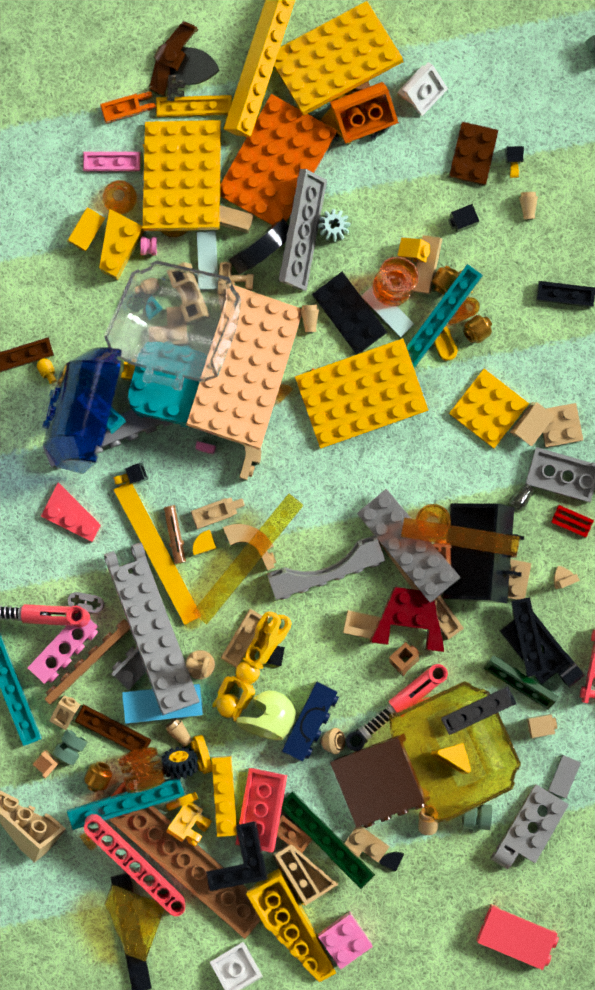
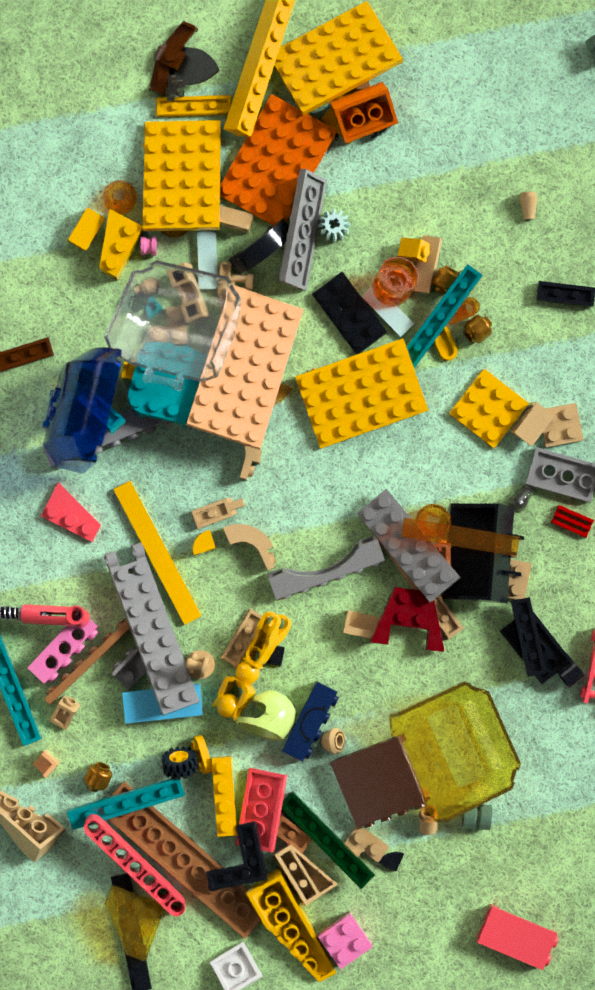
yellow cylinder [37,358,57,384] -> none
sand green wheel [52,729,88,766] -> none
light grey beam [68,592,104,613] -> none
reddish brown tile [74,704,152,757] -> none
clear orange tile [80,833,98,851] -> none
bright pink tile [83,152,141,171] -> none
orange hinge [100,92,156,124] -> none
black piece [113,463,148,485] -> none
clear orange wheel [118,747,166,793] -> none
medium nougat pin [163,505,186,564] -> none
tan cone [165,718,193,747] -> none
yellow bar [166,792,198,811] -> none
yellow plate [166,802,212,847] -> none
clear yellow tile [192,493,304,625] -> none
bright pink tile [195,441,216,454] -> none
tan cone [300,305,319,332] -> none
piece [346,664,448,751] -> none
medium nougat brick [389,642,419,676] -> none
white bracket [397,62,448,116] -> none
yellow slope [430,743,471,774] -> none
black tile [441,686,517,735] -> none
black brick [448,204,479,233] -> none
reddish brown plate [449,122,499,186] -> none
dark green plate [483,655,559,710] -> none
light grey hinge [490,784,569,870] -> none
black piece [505,146,524,178] -> none
tan brick [527,714,557,738] -> none
light grey tile [548,755,581,798] -> none
tan tile [554,566,580,589] -> none

